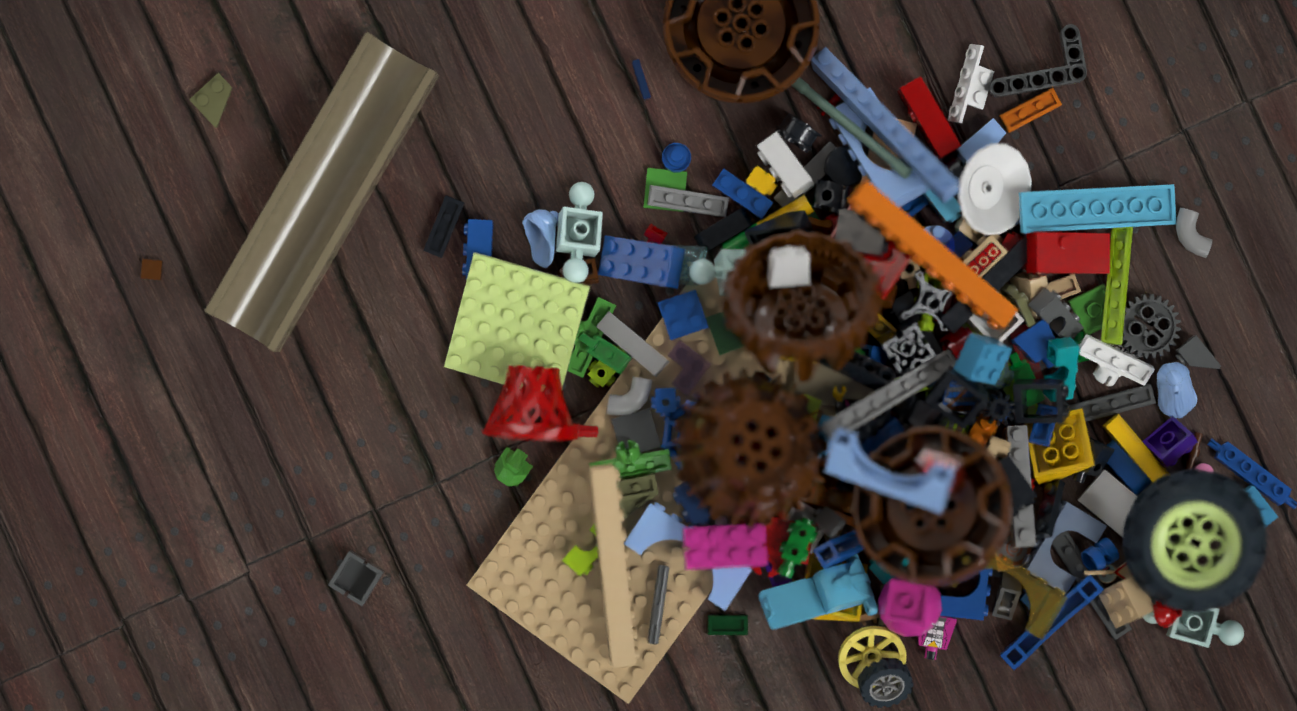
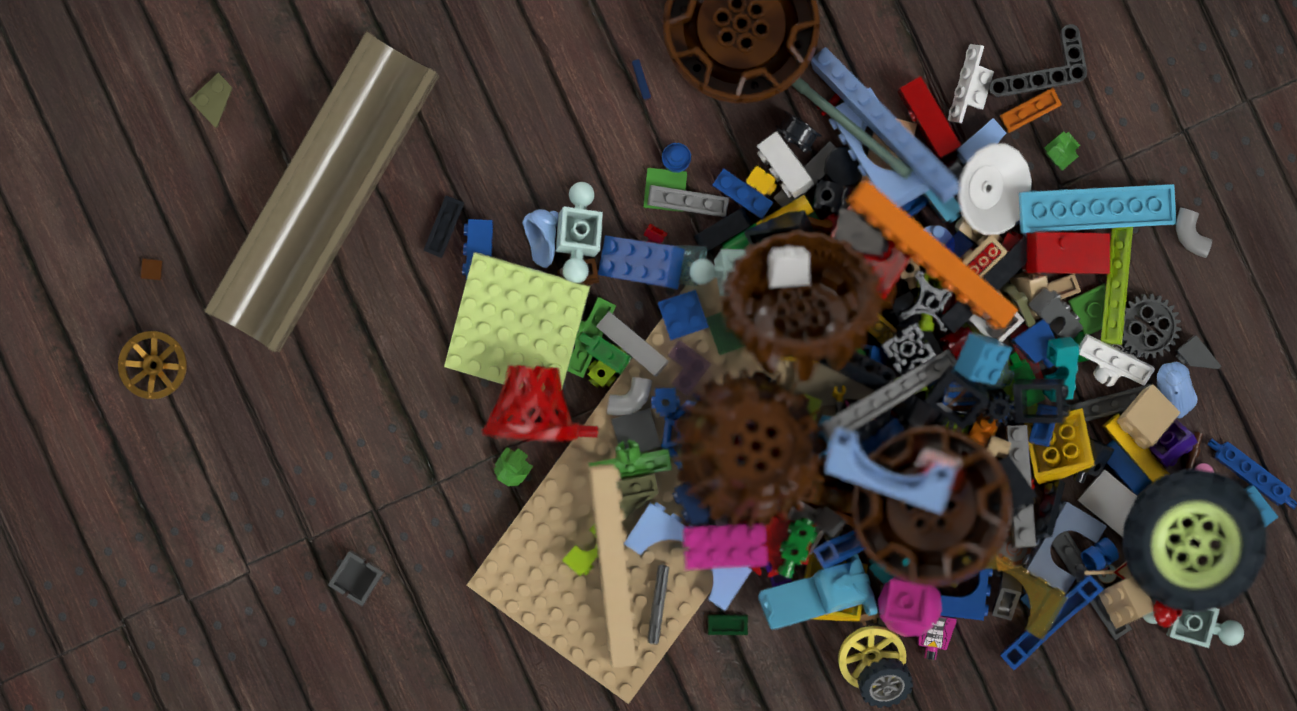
none -> pearl gold wheel [118,331,187,399]
none -> bright green hair [1044,132,1080,171]
none -> tan brick [1116,384,1181,449]

